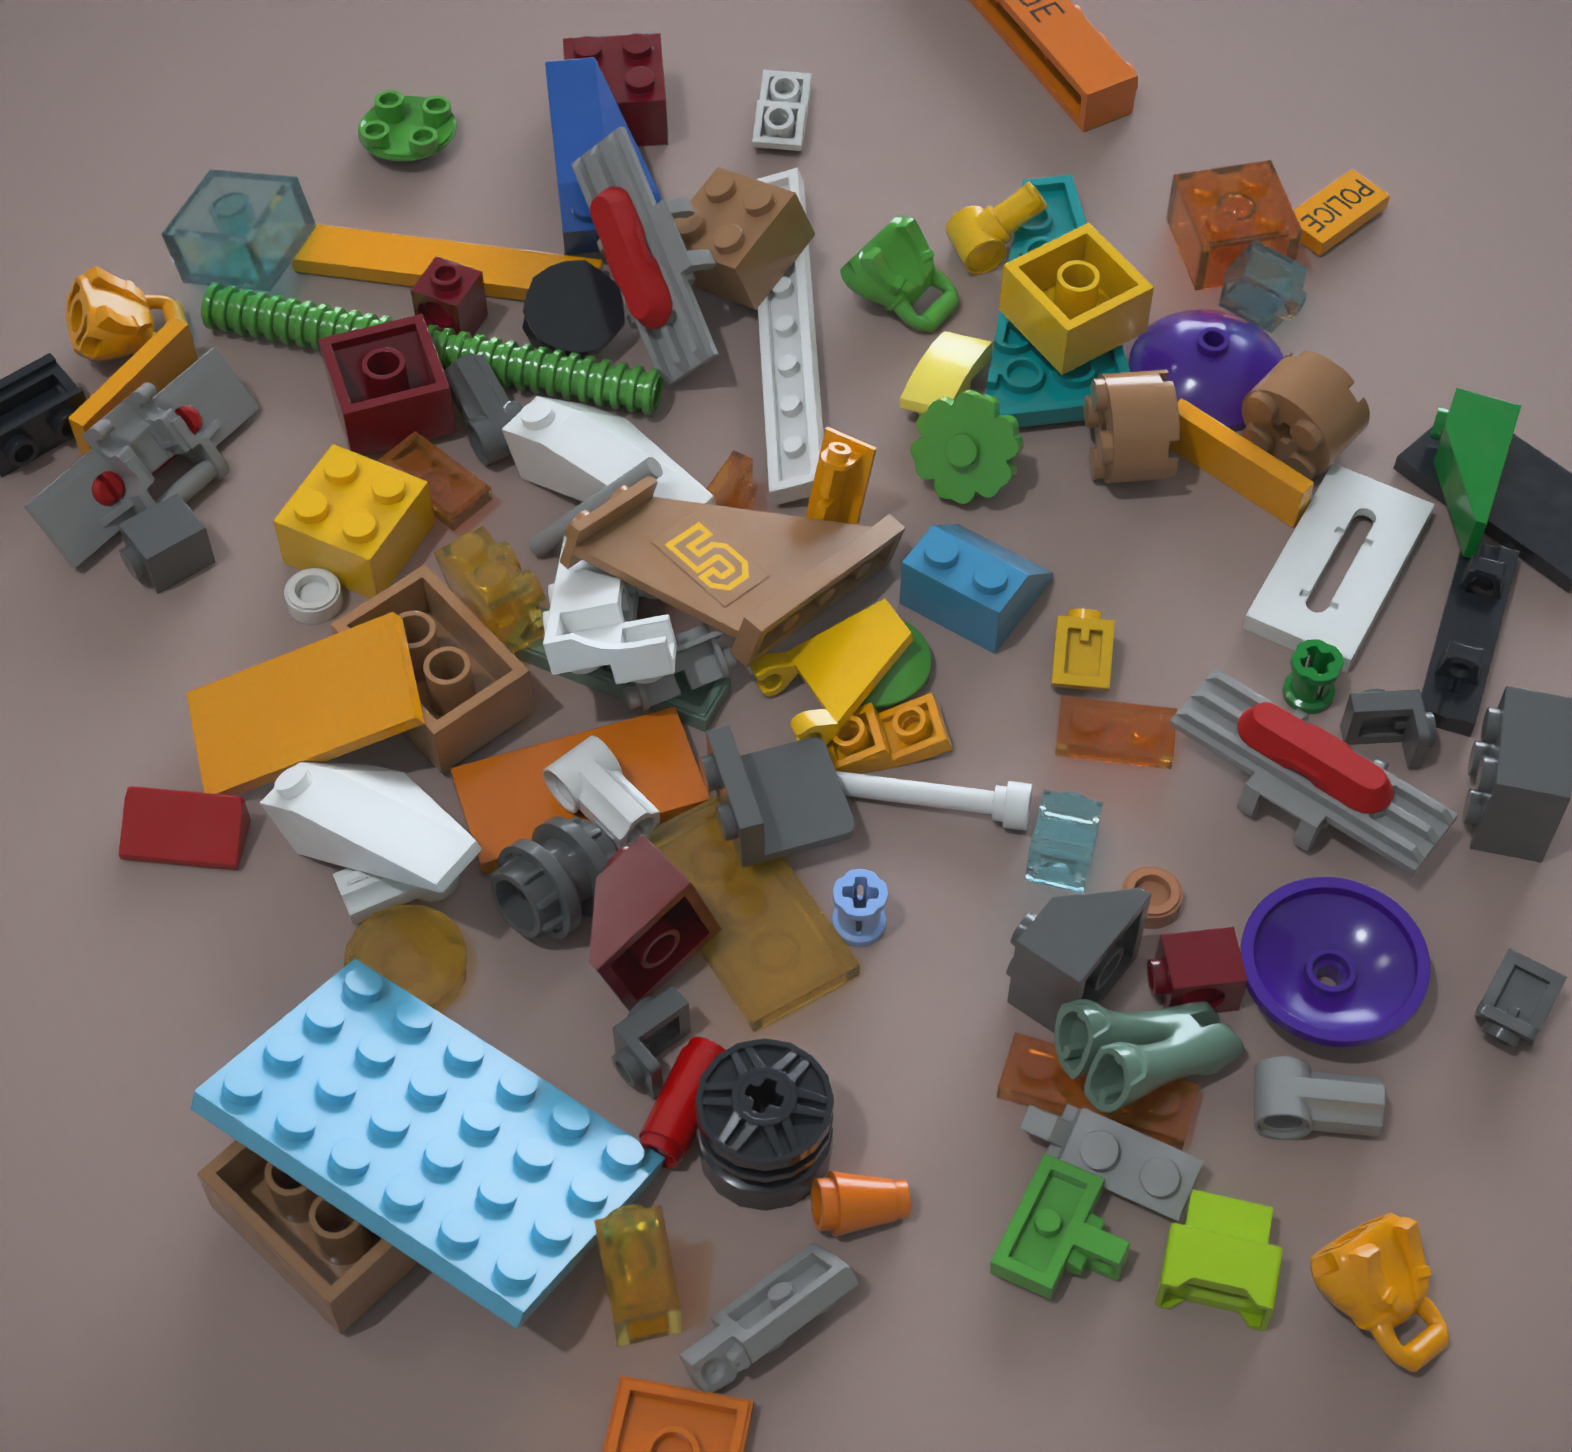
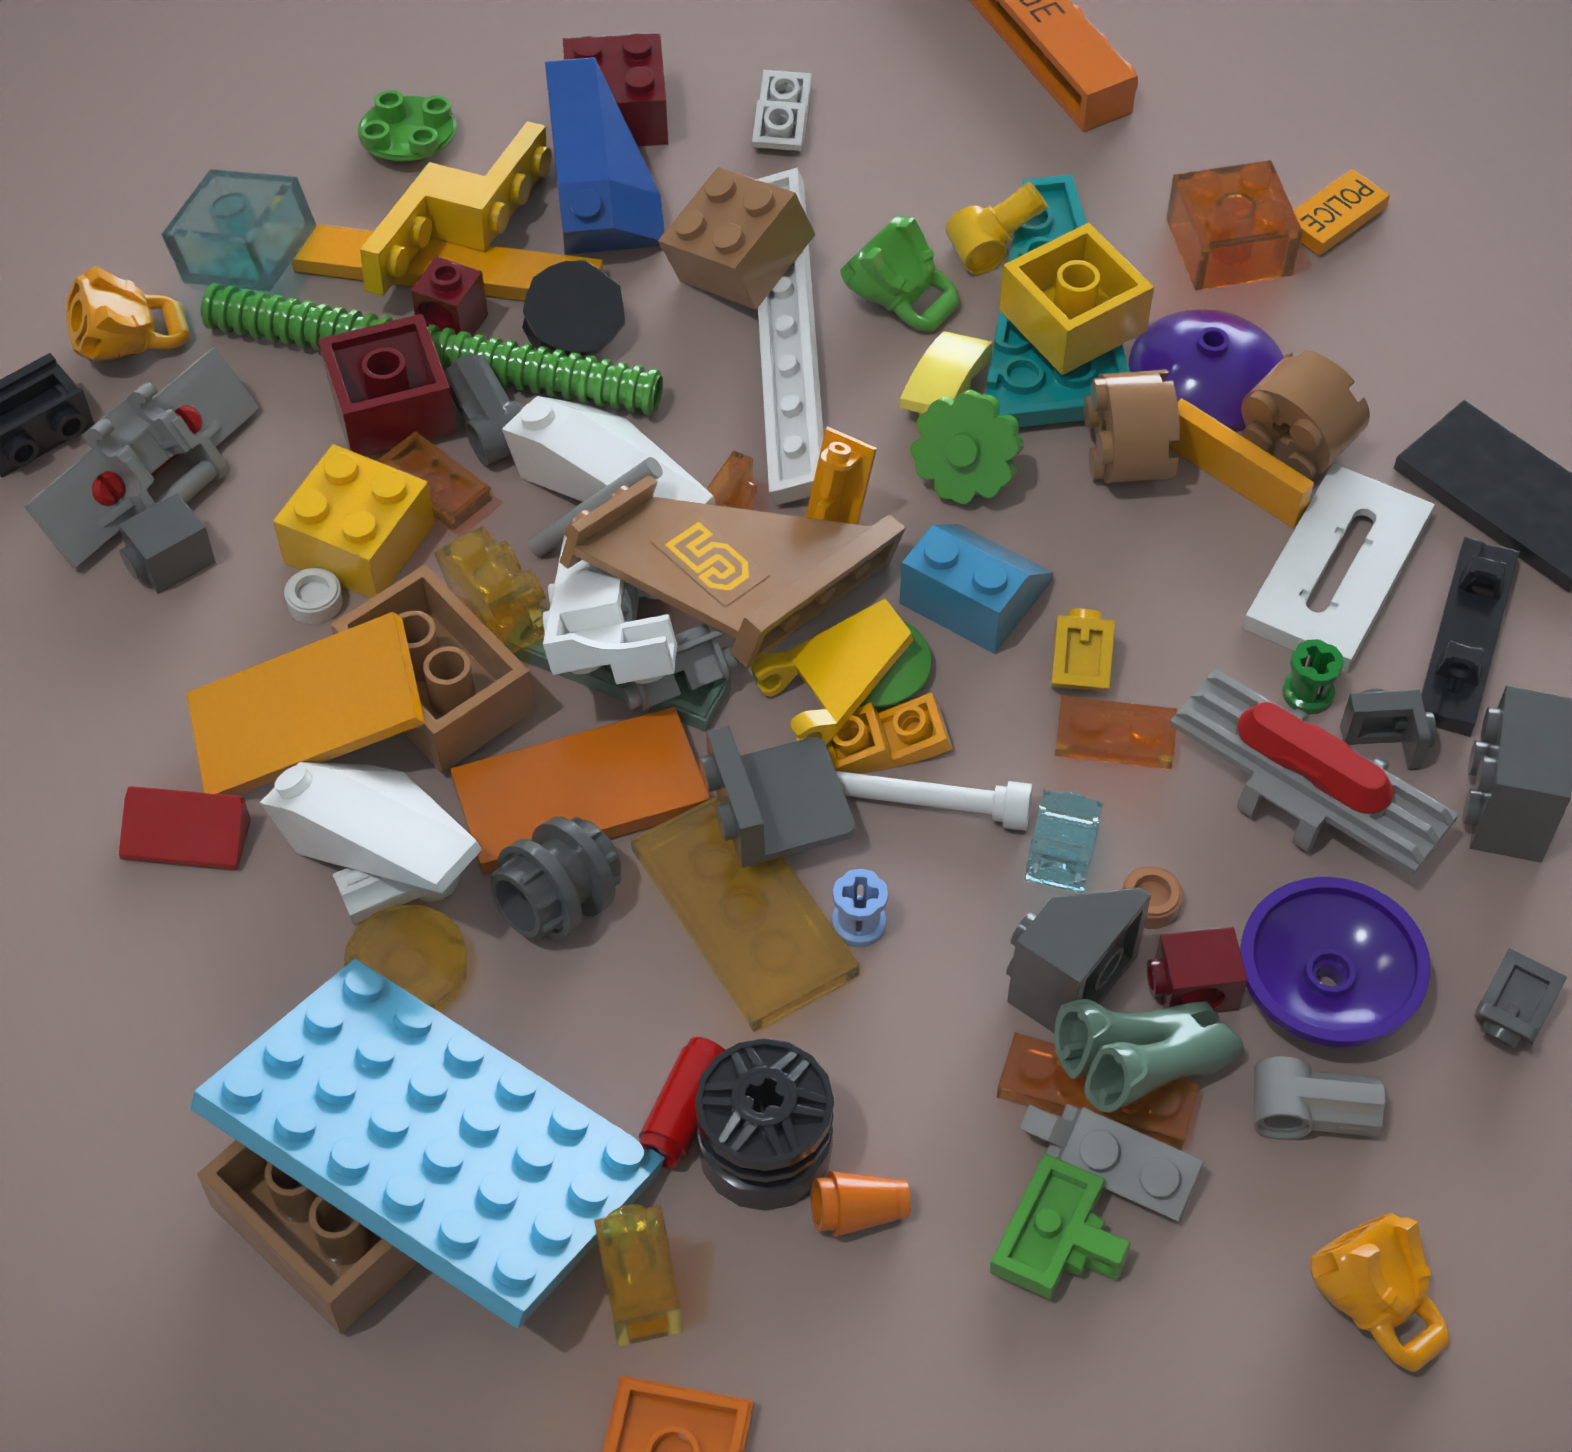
light orange tile [68,317,198,455] -> none
white piece [542,735,660,850] -> none
light grey piece [571,126,719,389] -> none
dark red slope [589,834,722,1012] -> none
dark grey bracket [612,985,691,1099] -> none
light grey hinge [679,1242,859,1393] -> none
lime piece [1154,1189,1283,1331] -> none
clear light blue brick [1218,239,1307,333] -> none
green slope [1429,388,1522,559] -> none
none -> yellow bracket [360,121,552,296]

